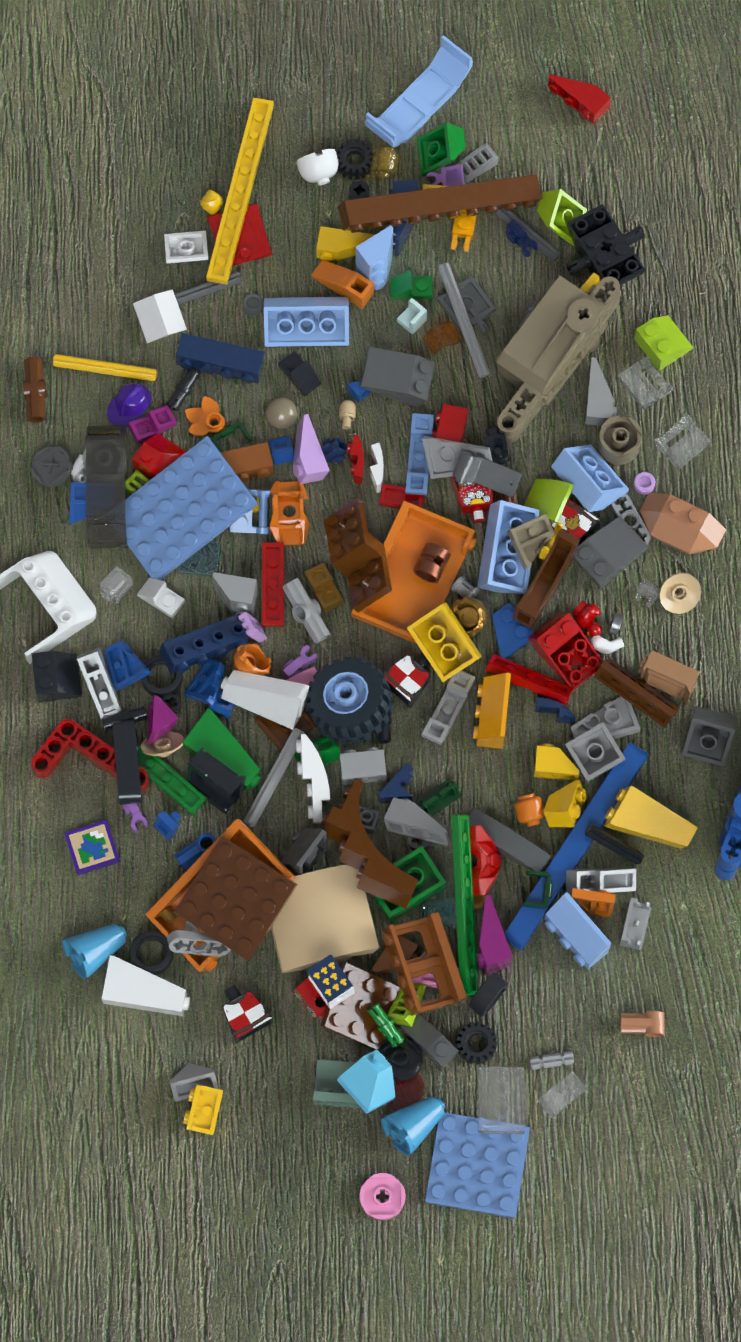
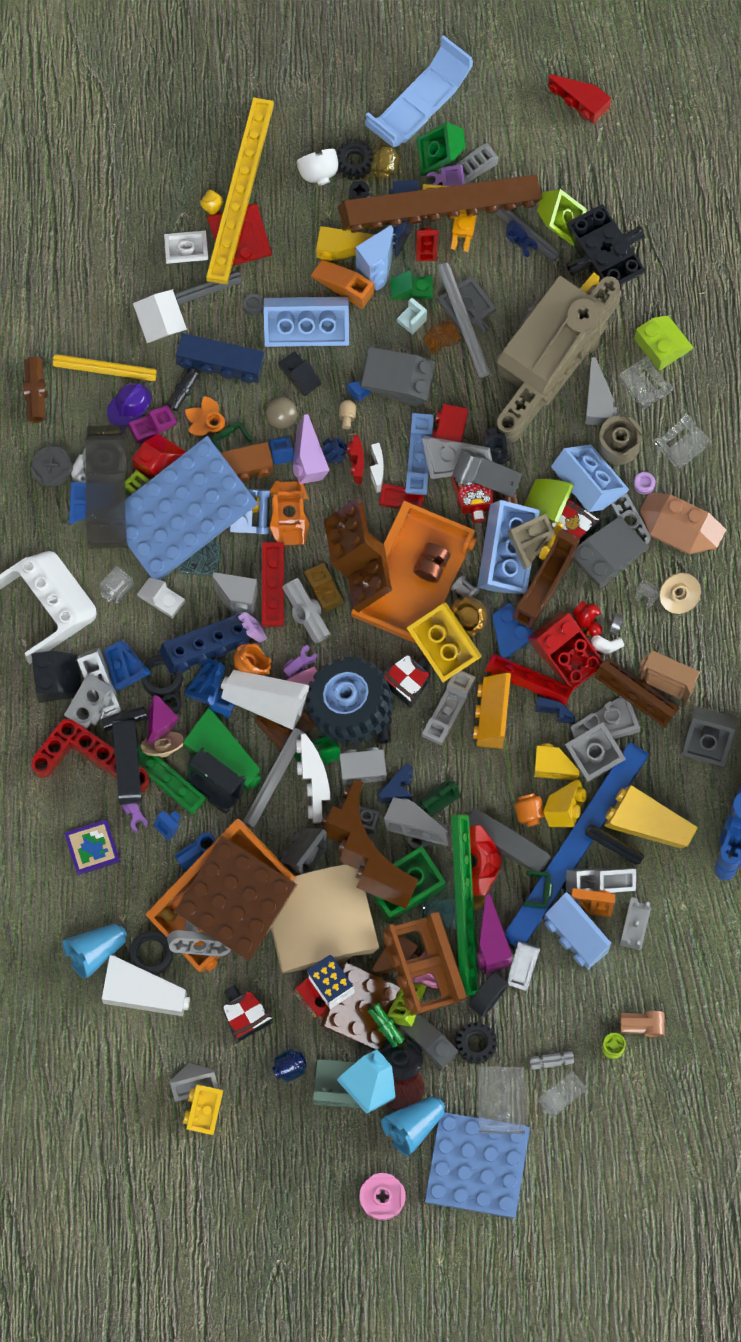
none -> light grey brick [64,674,113,729]
none -> clear blue head [272,1049,307,1083]
none -> red slope [415,227,438,262]
none -> tile [506,941,541,991]
none -> lime wheel [602,1033,626,1059]

